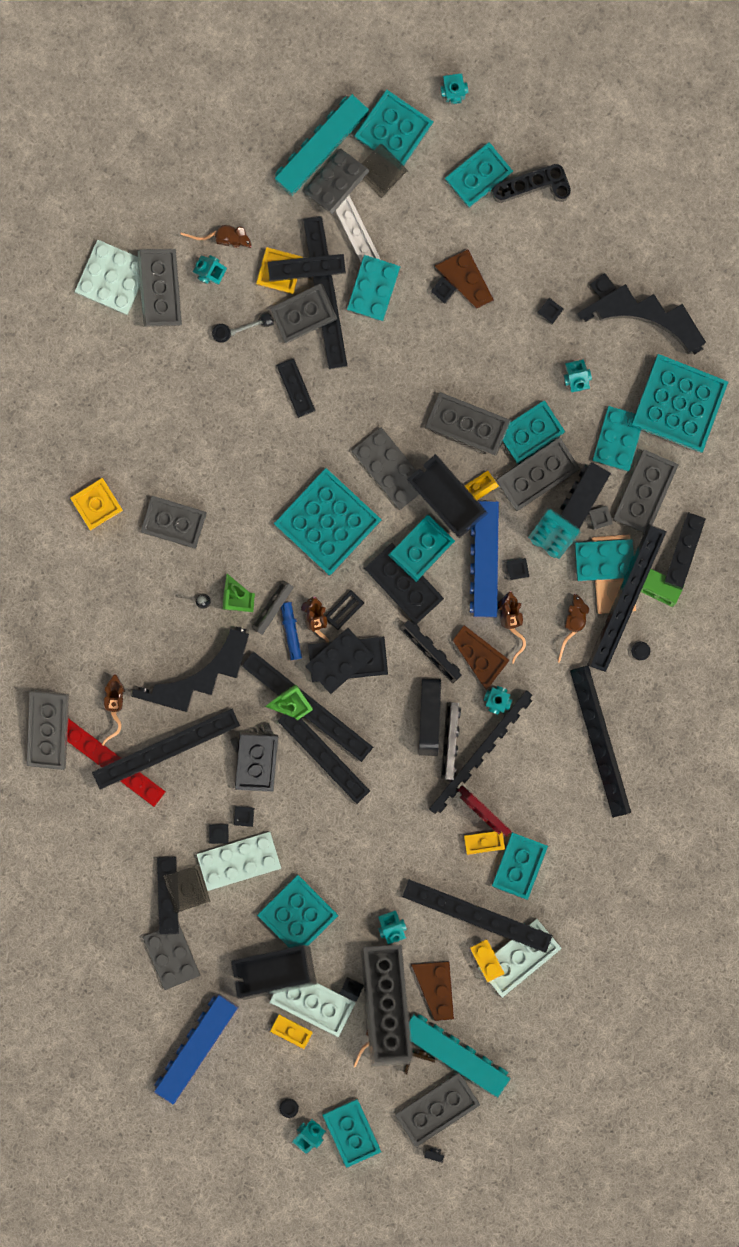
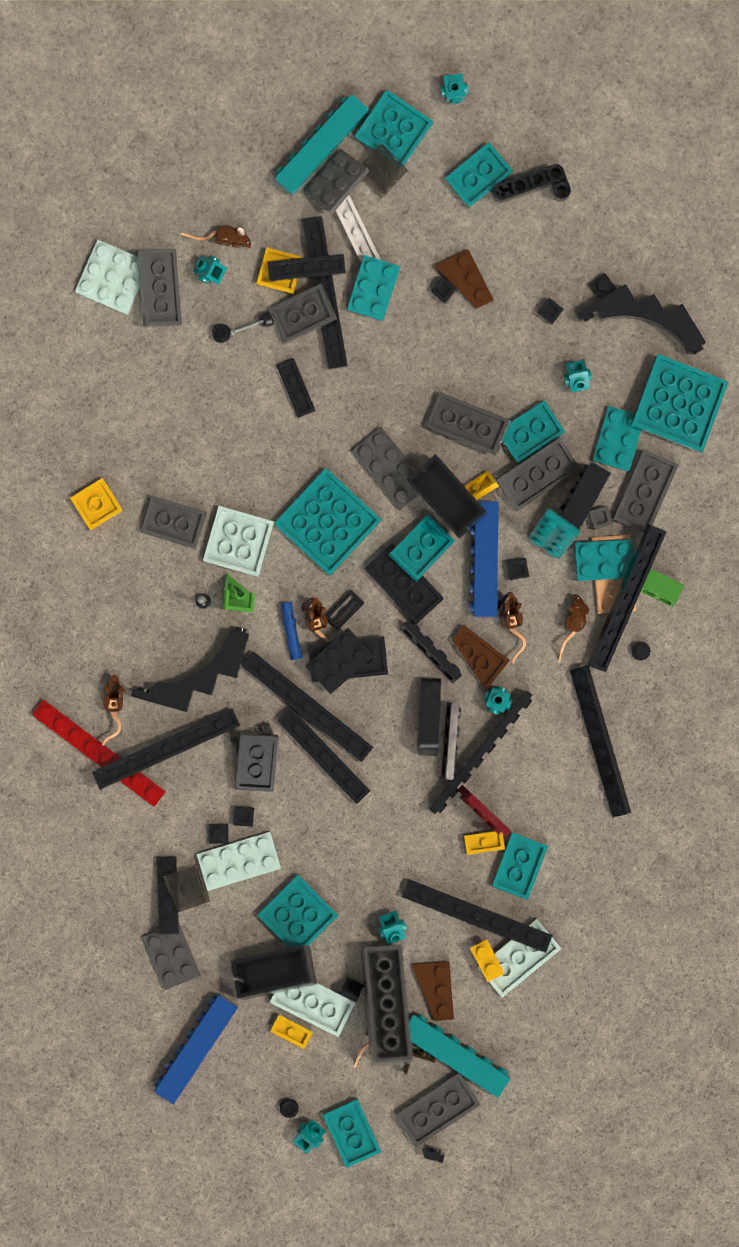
dark grey plate [27,690,69,770] -> none
dark grey tile [252,580,294,635] -> none
bright green slope [265,685,313,720] -> none
black plate [664,512,706,590] -> none
none -> light aqua plate [203,506,274,577]

